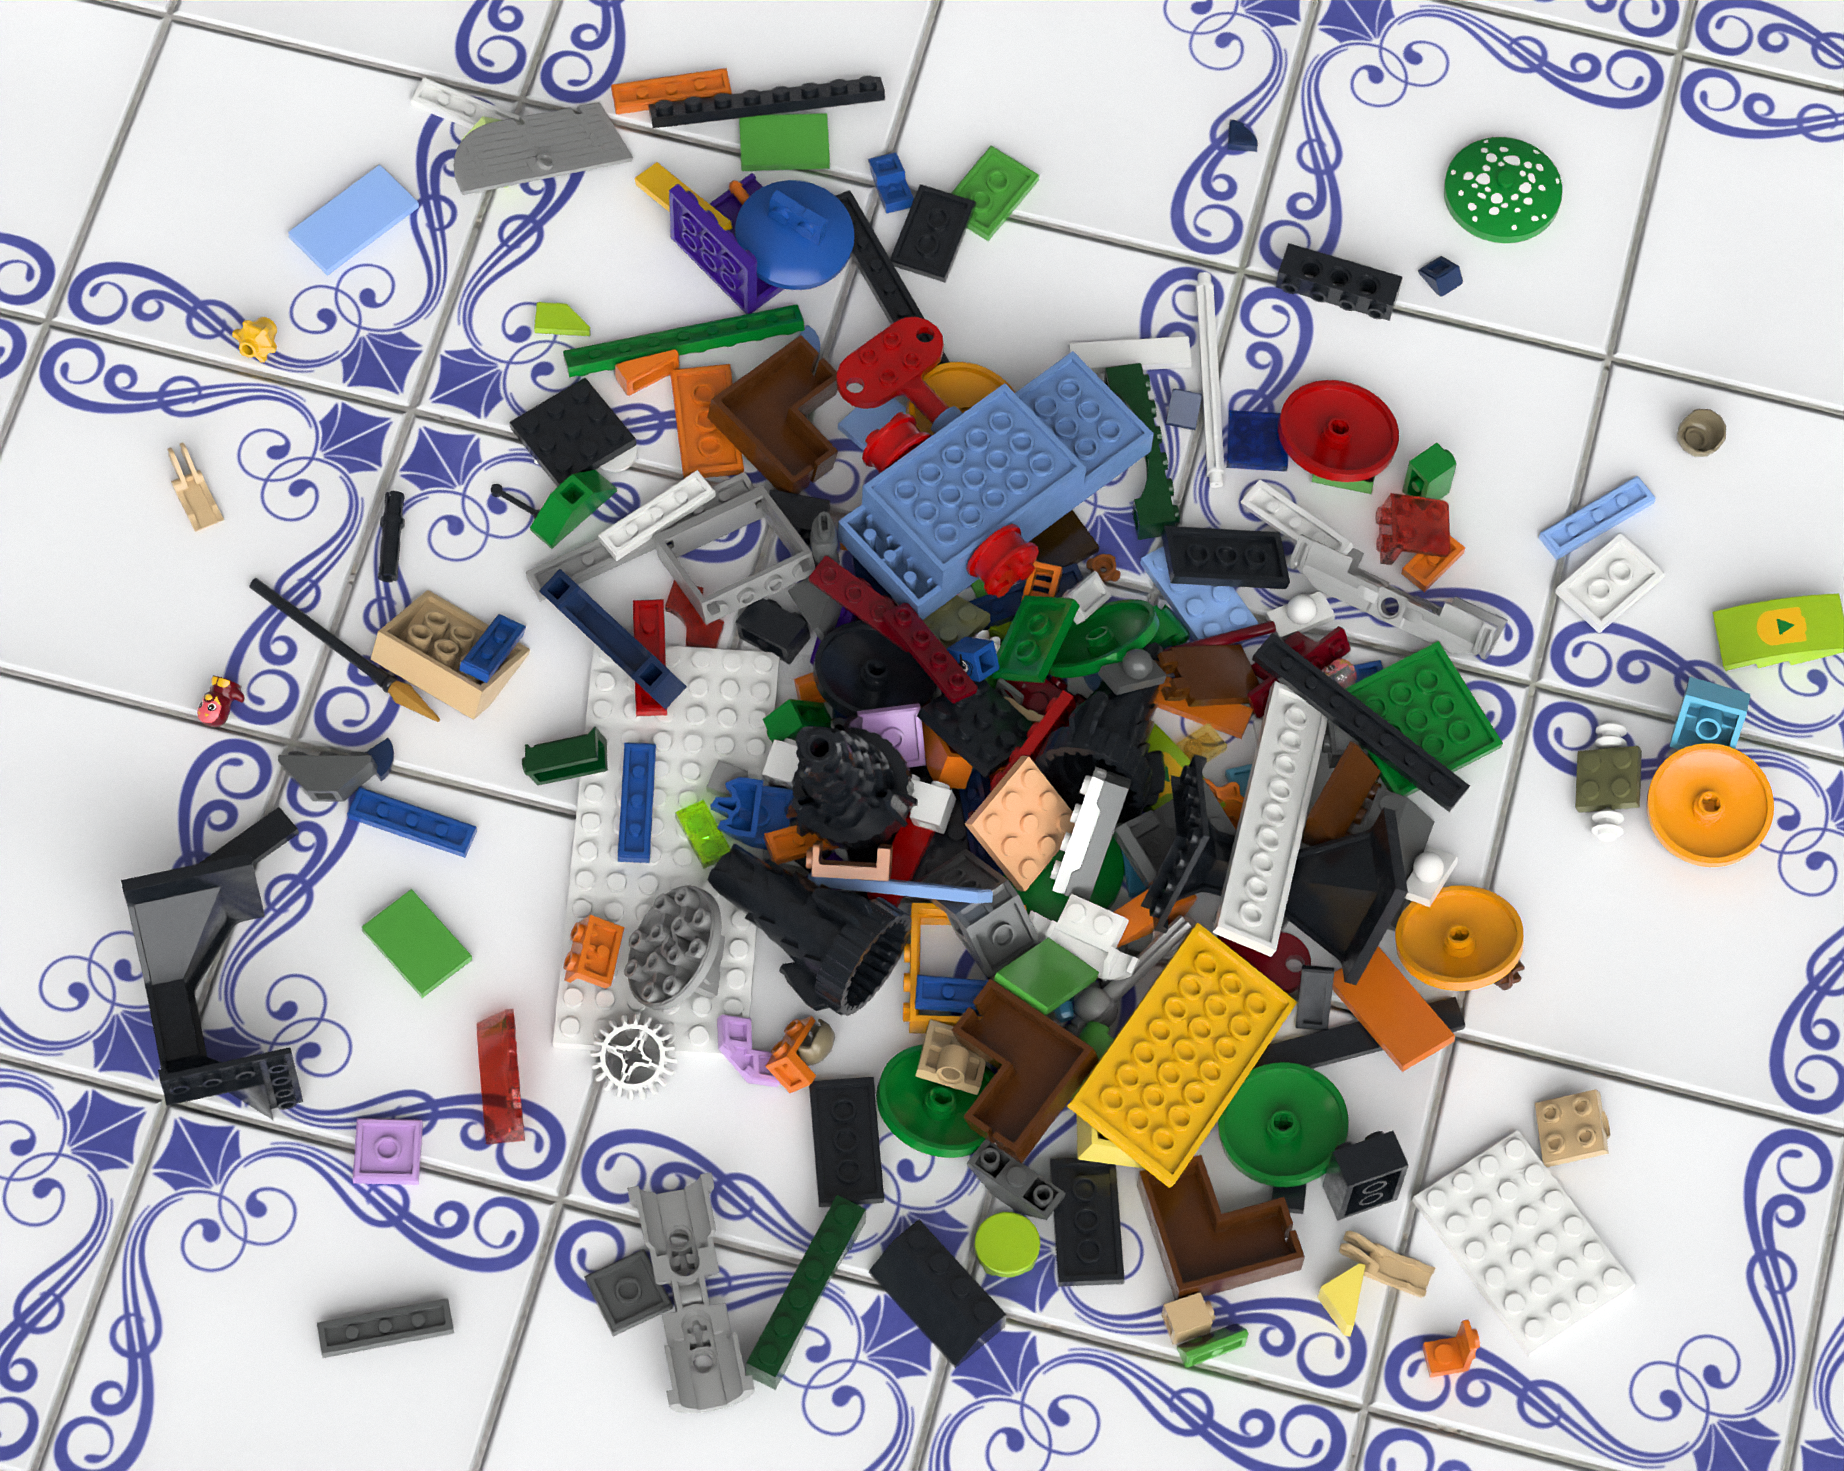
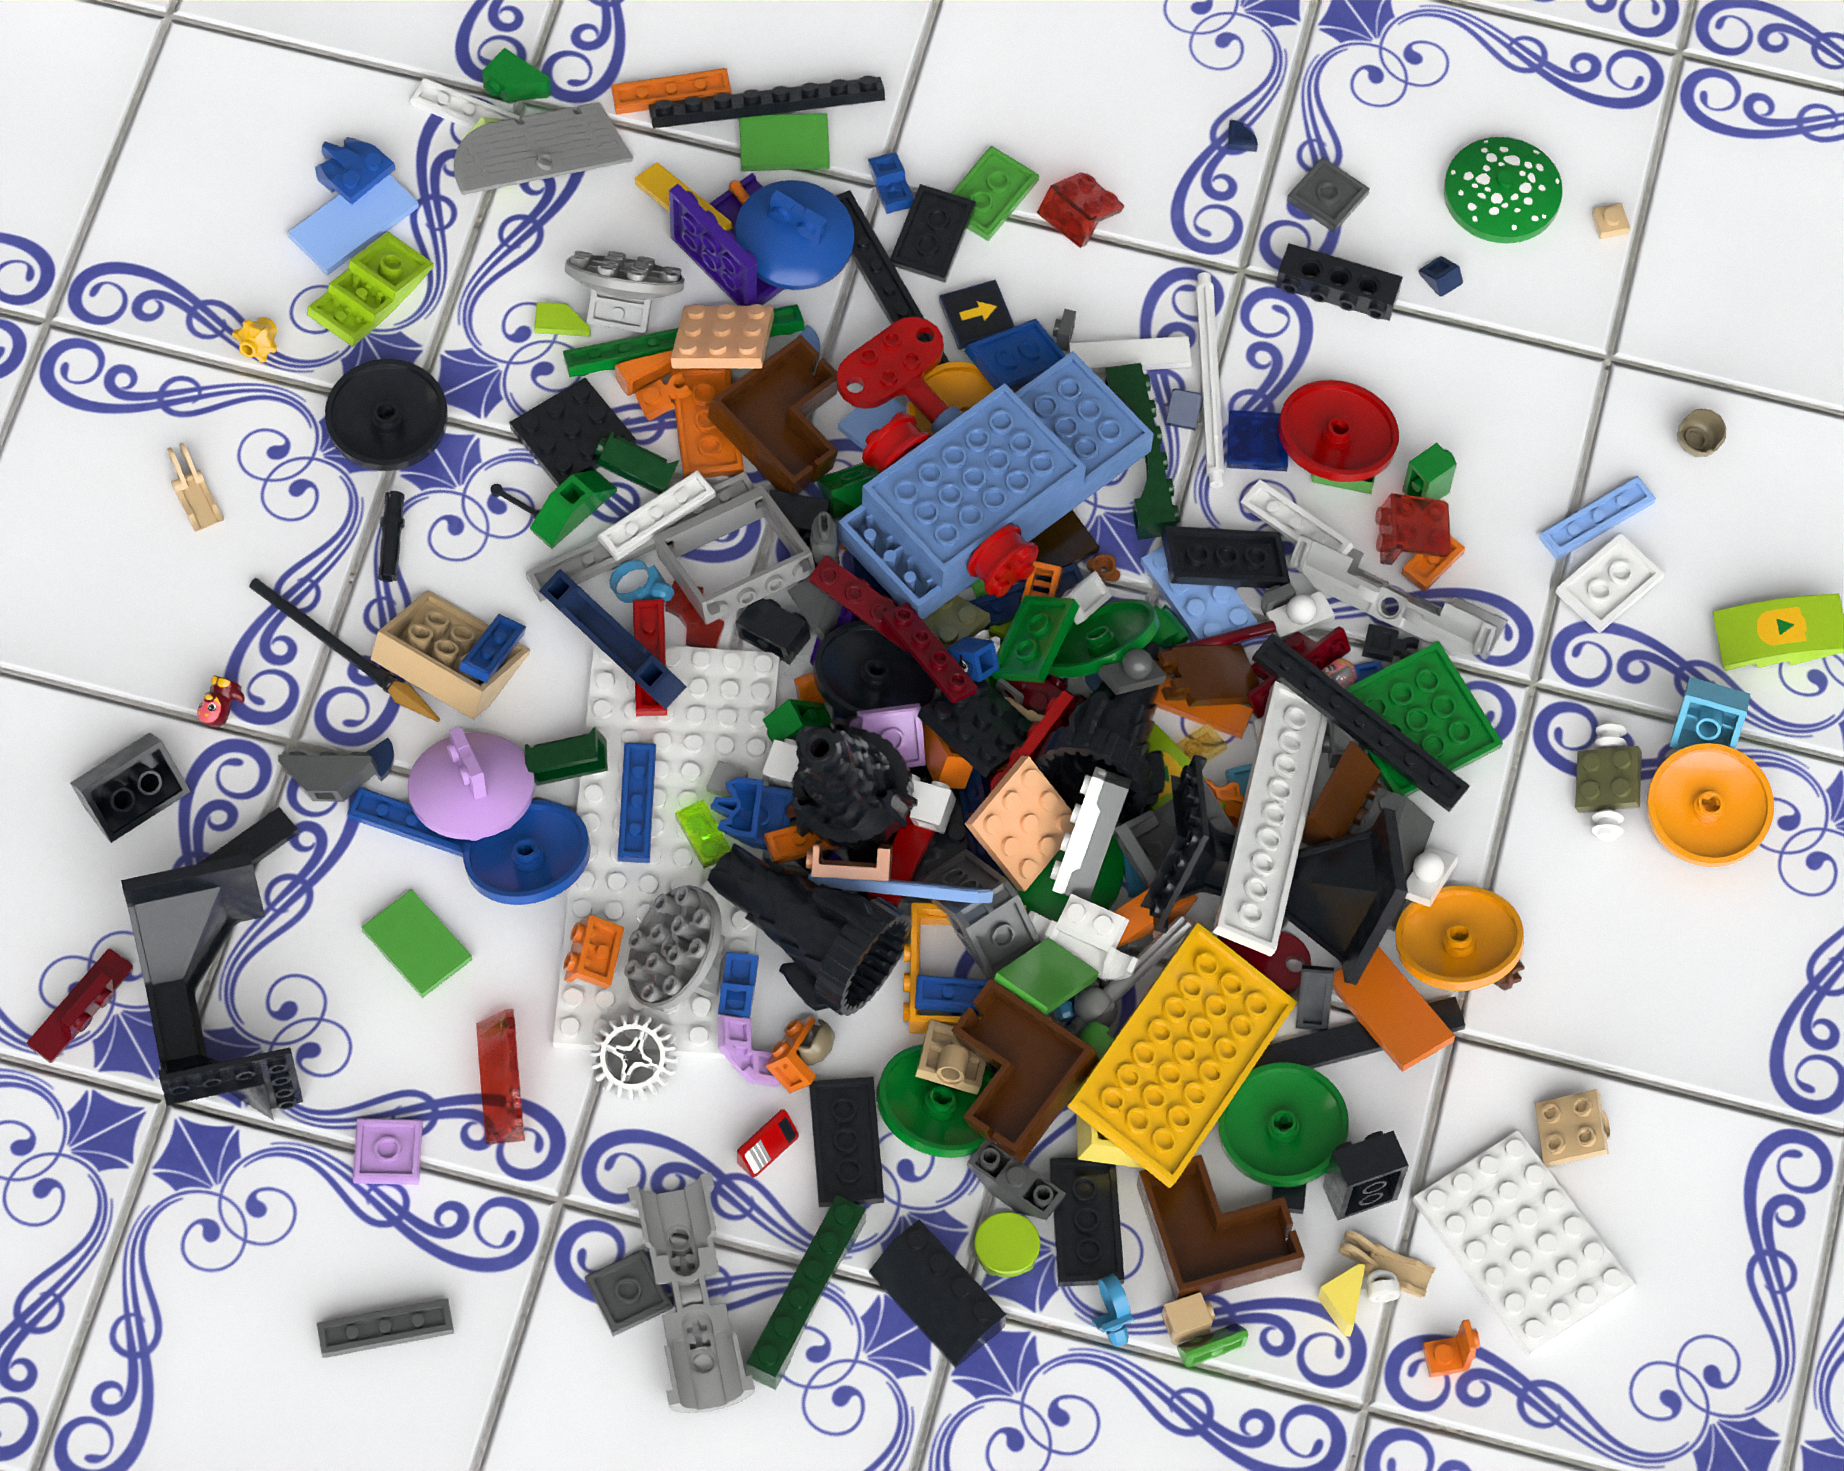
none -> dark red bracket [27,949,133,1063]
none -> black slope [70,733,191,843]
none -> lime slope [307,232,434,347]
none -> blue plate [315,137,395,205]
none -> black dish [325,359,448,471]
none -> lavender bracket [408,726,535,841]
none -> blue dish [463,800,591,905]
none -> green slope [482,48,551,102]
none -> light grey bracket [564,251,685,334]
none -> dark green window [594,432,679,495]
none -> dark azure piece [609,560,674,603]
none -> orange plate [635,373,692,421]
none -> light nougat plate [671,304,774,368]
none -> blue slope [718,952,759,1018]
none -> slope [737,1109,799,1178]
none -> green slope [816,462,879,519]
none -> black tile [939,280,1015,350]
none -> blue tile [964,319,1066,390]
none -> clear red bracket [1037,173,1124,248]
none -> dark grey plate [1052,309,1076,352]
none -> dark azure piece [1092,1274,1134,1347]
none -> dark grey plate [1260,583,1296,618]
none -> dark grey tile [1287,157,1370,233]
none -> black plate [1362,624,1419,663]
none -> white tile [1367,1269,1401,1303]
none -> tan plate [1592,203,1630,239]

